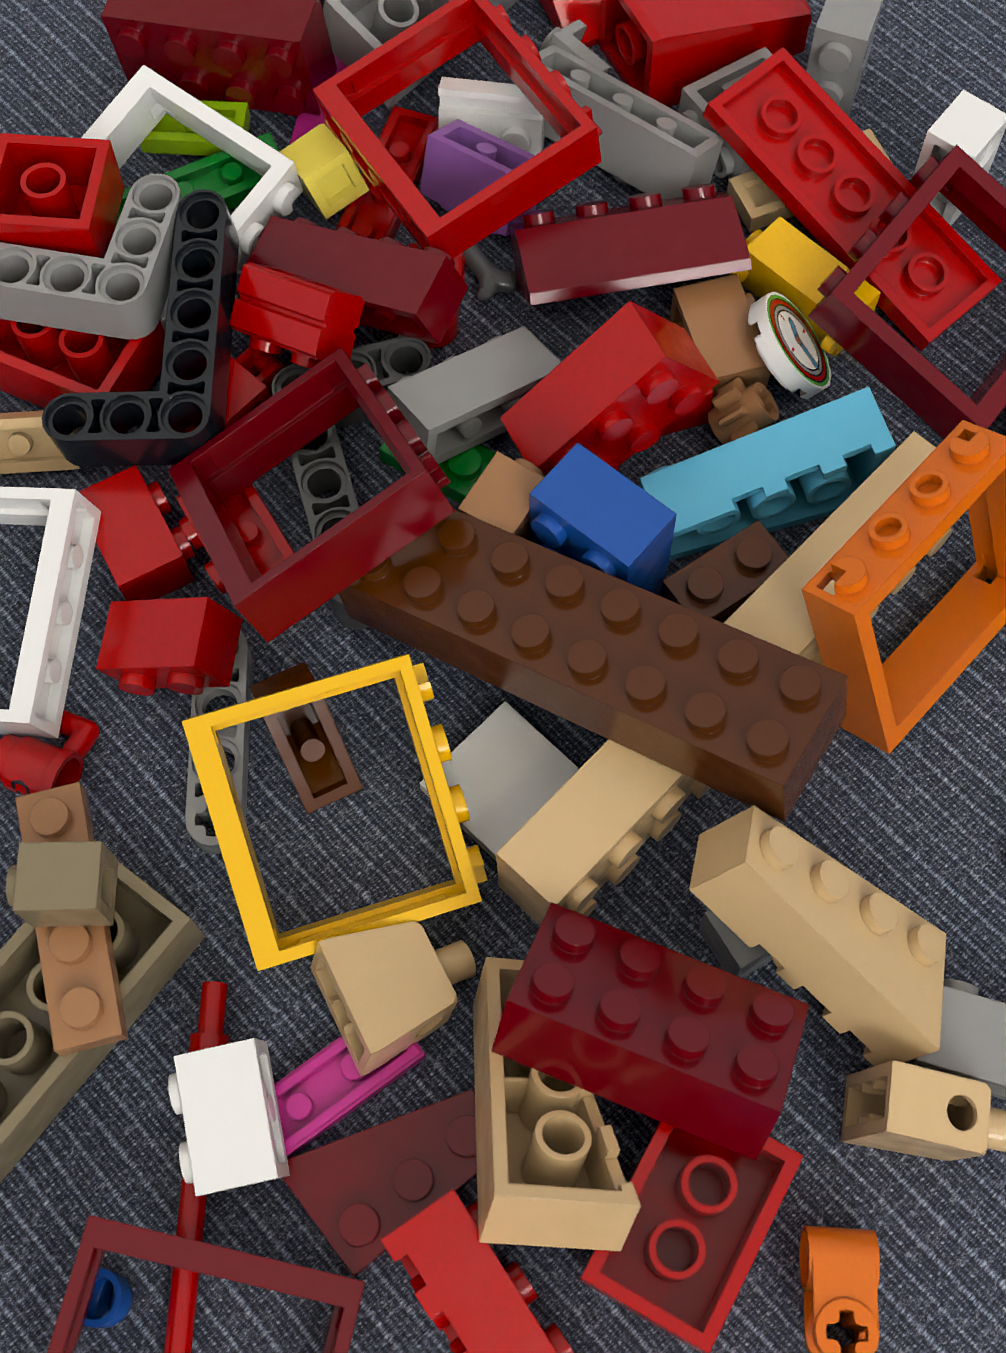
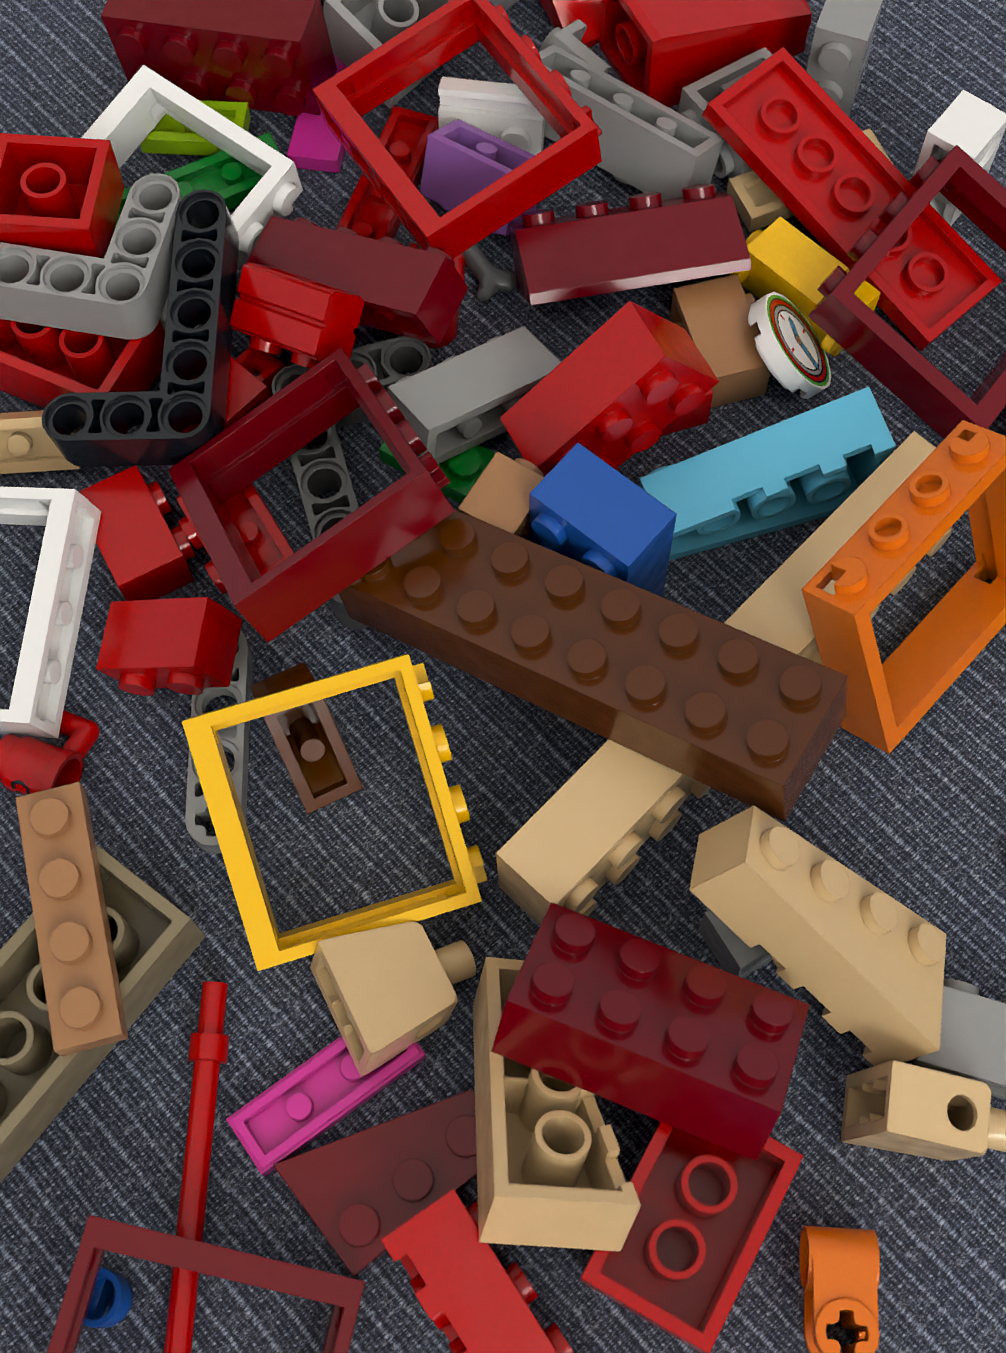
dark tan brick [6,841,118,927] -> none
white brick [168,1038,290,1196] -> none
light yellow panel [279,124,369,220] -> none
white tile [419,701,579,862] -> none
reddish brown brick [660,520,789,623] -> none
medium nougat gear [708,377,779,445] -> none

